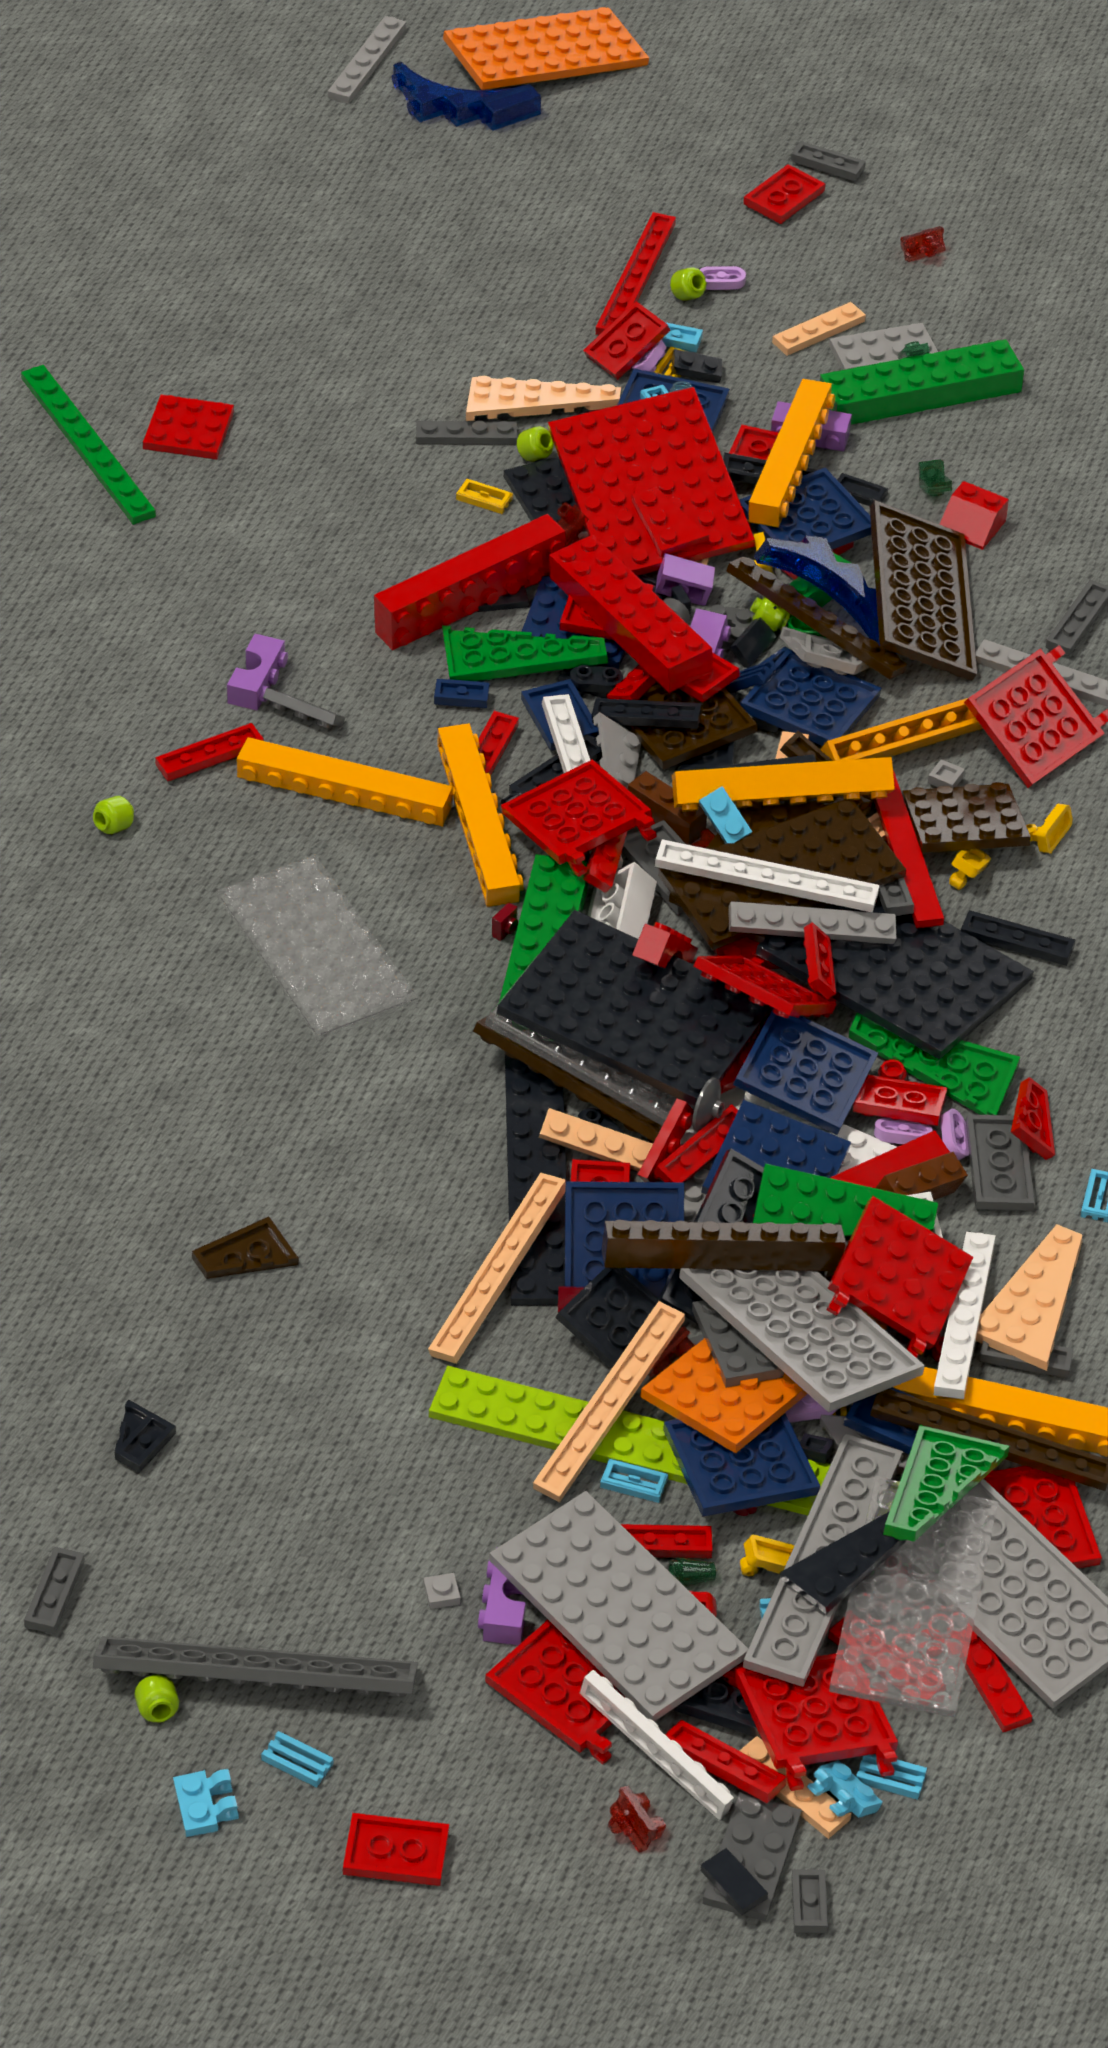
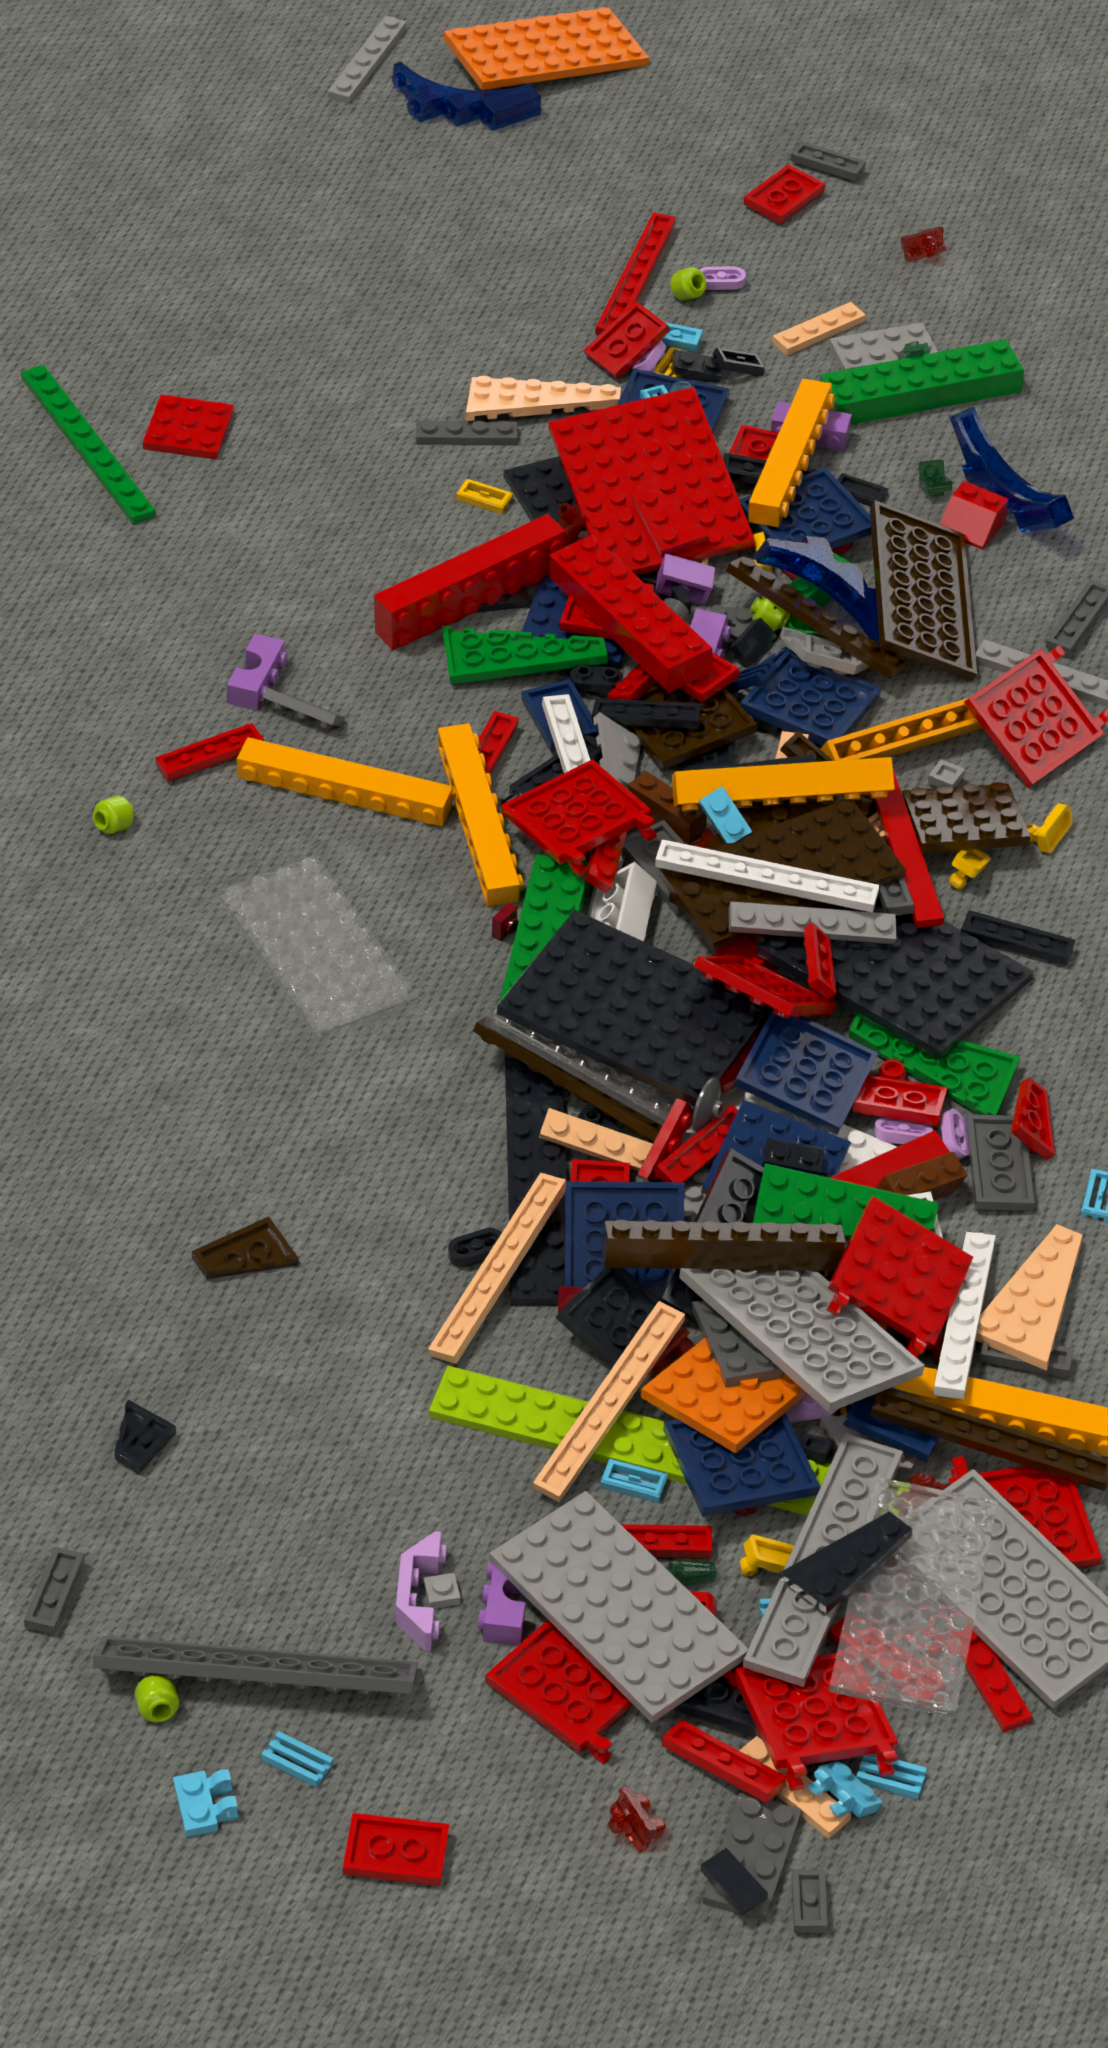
dark blue plate [434,679,490,708] -> none
lime head [517,426,554,462] -> none
white plate [580,1670,734,1820] -> none
red arch [632,922,698,968] -> none
green wing [883,1425,1010,1542] -> none
none -> lavender slope [396,1531,447,1651]
none -> black plate [448,1228,502,1266]
none -> black tile [712,347,766,376]
none -> black plate [762,1138,825,1176]
none -> clear blue arch [949,407,1074,532]

